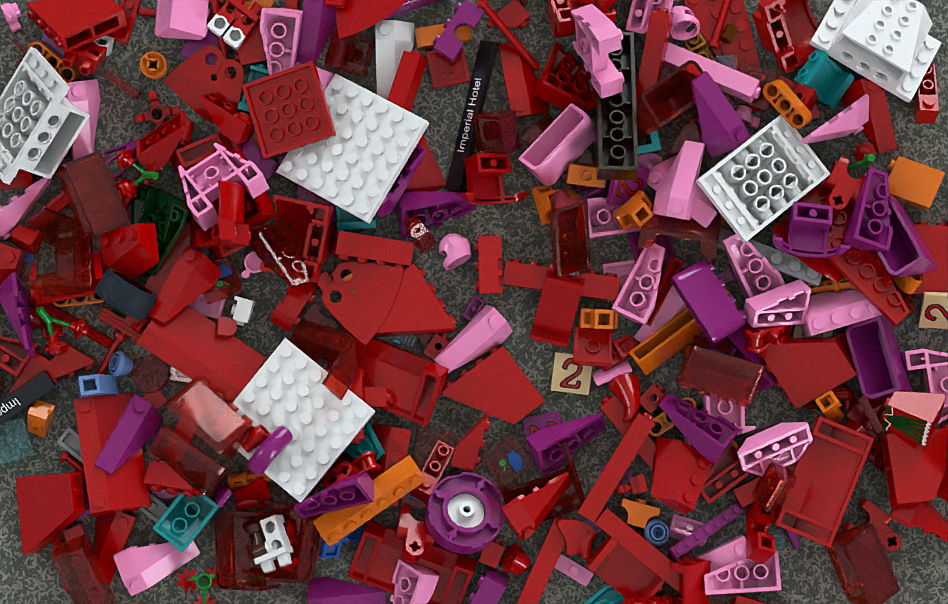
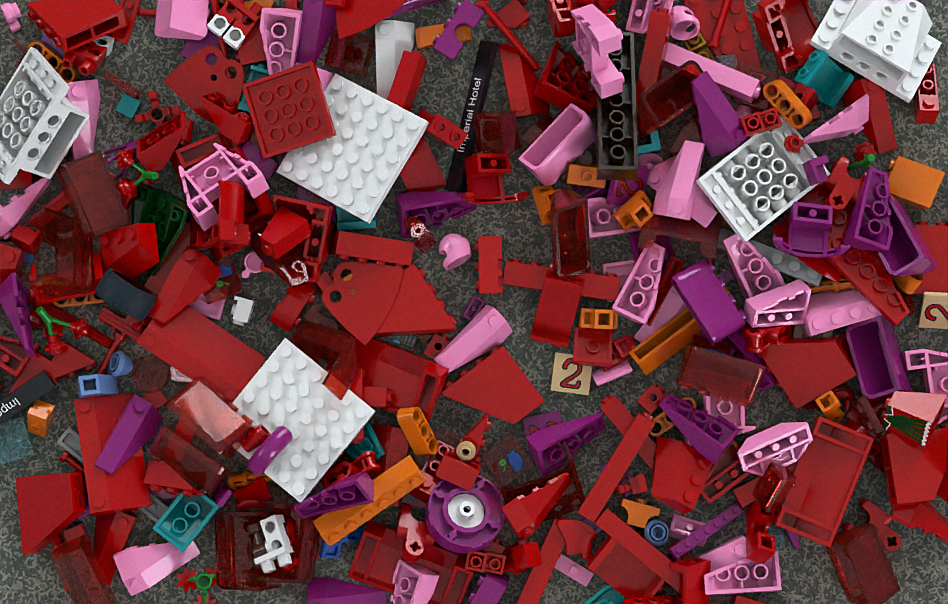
orange wheel [140,51,168,80] -> none
red tile [216,316,237,338] -> none
magenta wedge [376,144,426,218] -> none
red tile [425,48,471,90] -> none
red hat [608,374,640,423] -> none
reddish brown piece [720,23,738,43] -> none
none -> teal tile [115,93,142,119]
none -> red slope [260,206,311,260]
none -> orange beam [397,407,438,456]
none -> red panel [417,109,467,150]
none -> red panel [435,450,481,491]
none -> tan plate [456,441,476,460]
none -> red slope [465,551,506,575]
none -> red brick [511,540,542,571]
none -> red slope [740,107,783,137]
none -> red plate [784,134,803,153]
none -> magenta panel [802,154,829,186]

